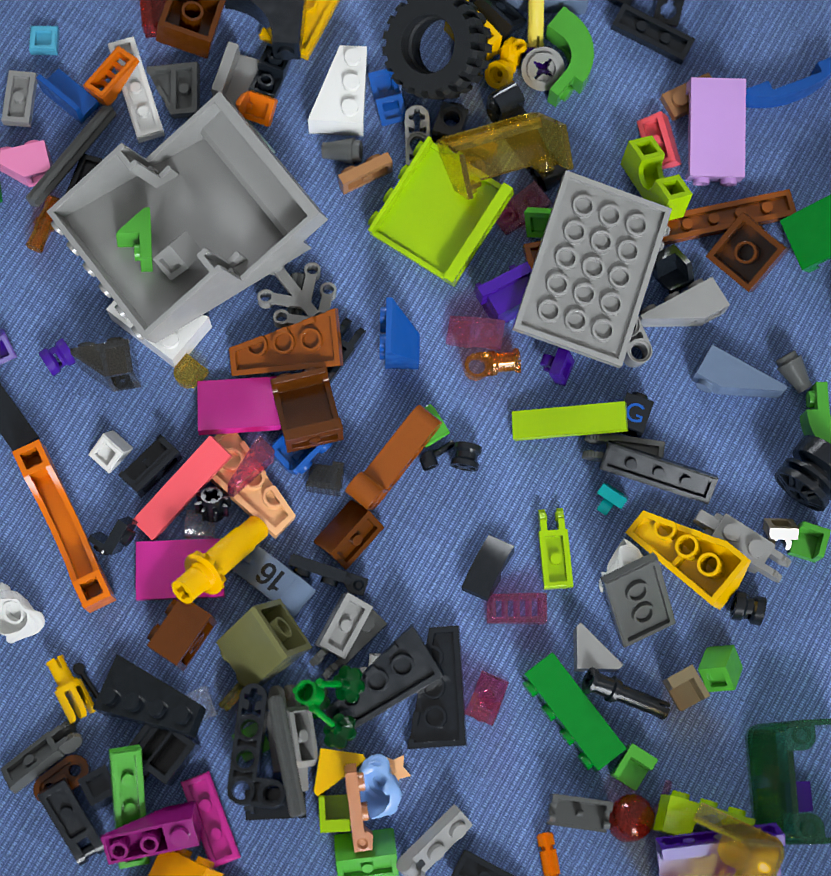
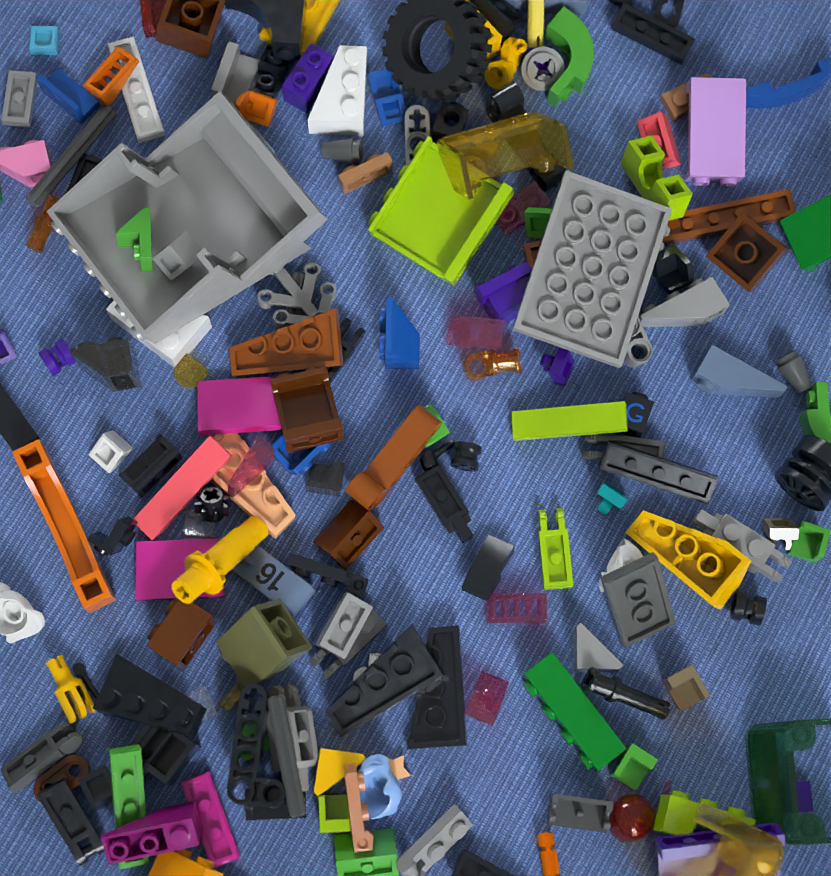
dark grey wing [146,62,200,119] -> none
dark green plant [292,665,365,749] -> none
bright green panel [698,645,743,692] -> none
none -> dark purple brick [282,43,334,113]
none -> black hinge [415,464,473,544]

